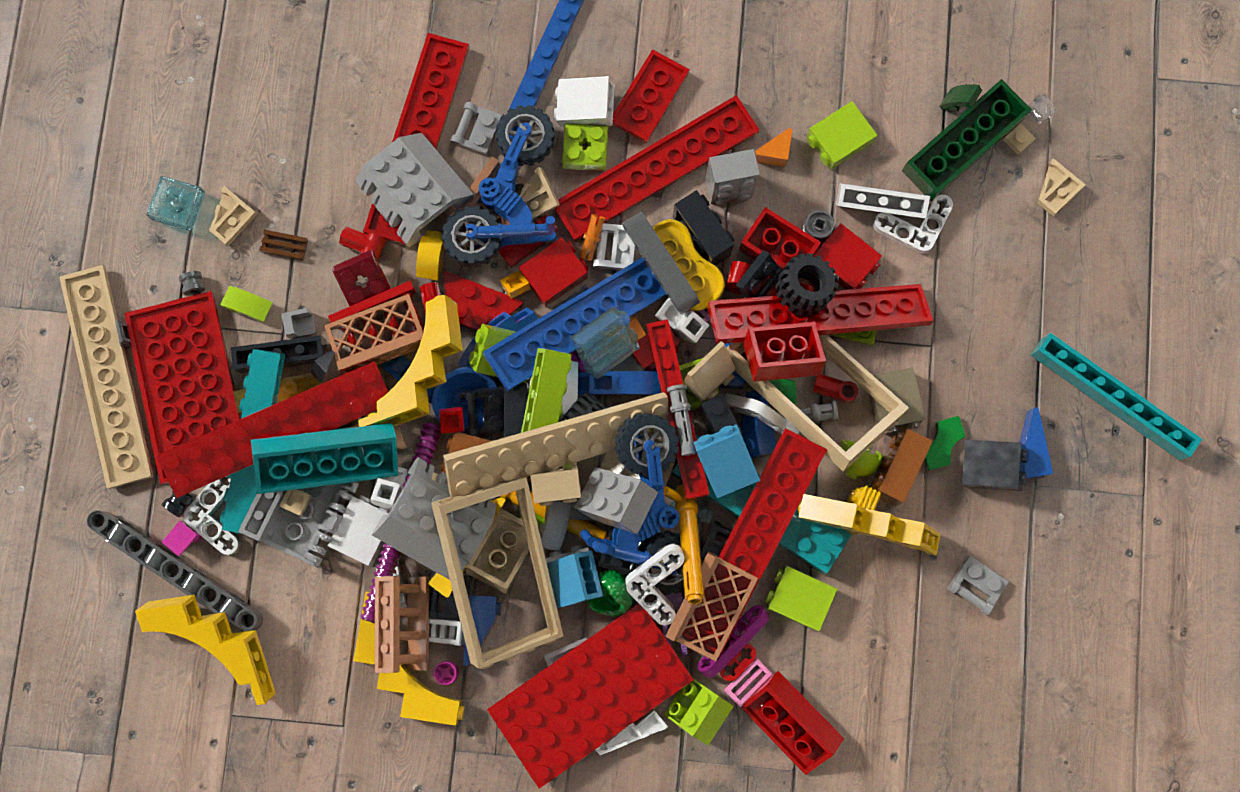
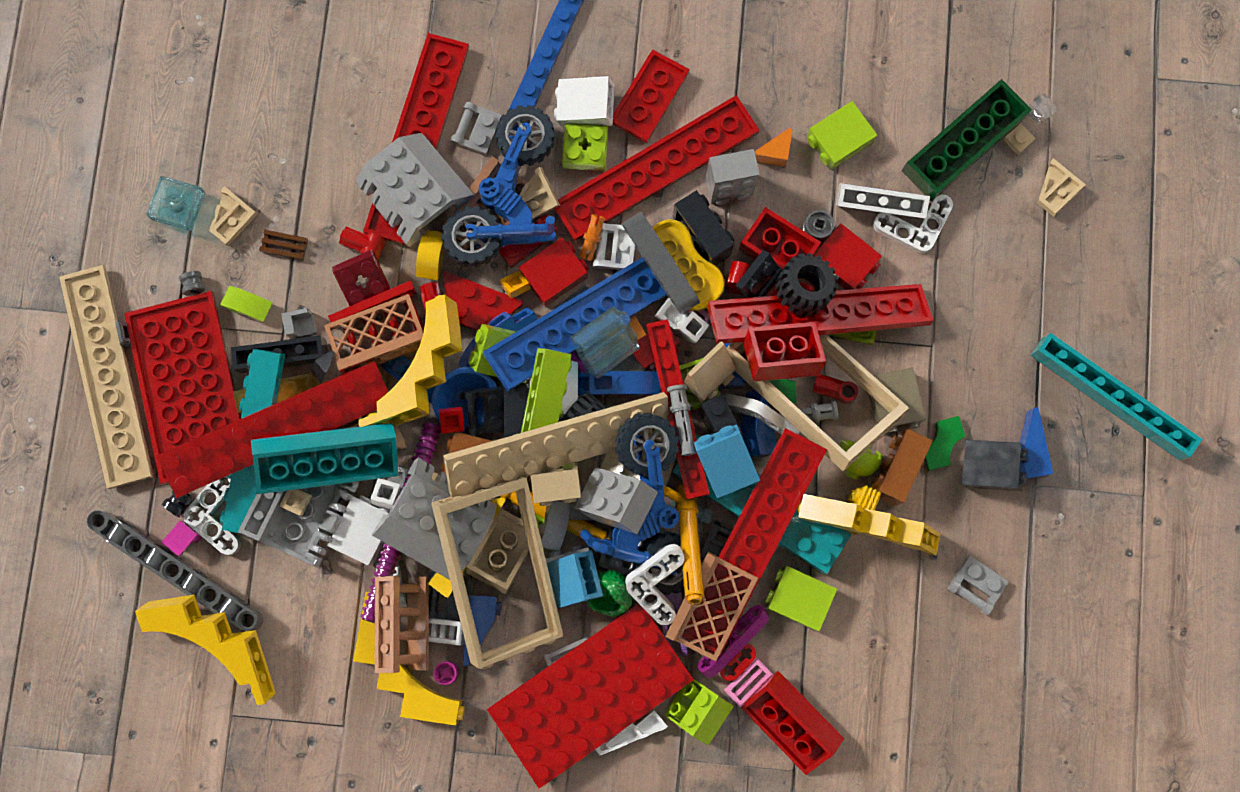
dark green slope [939,84,983,111] -> none

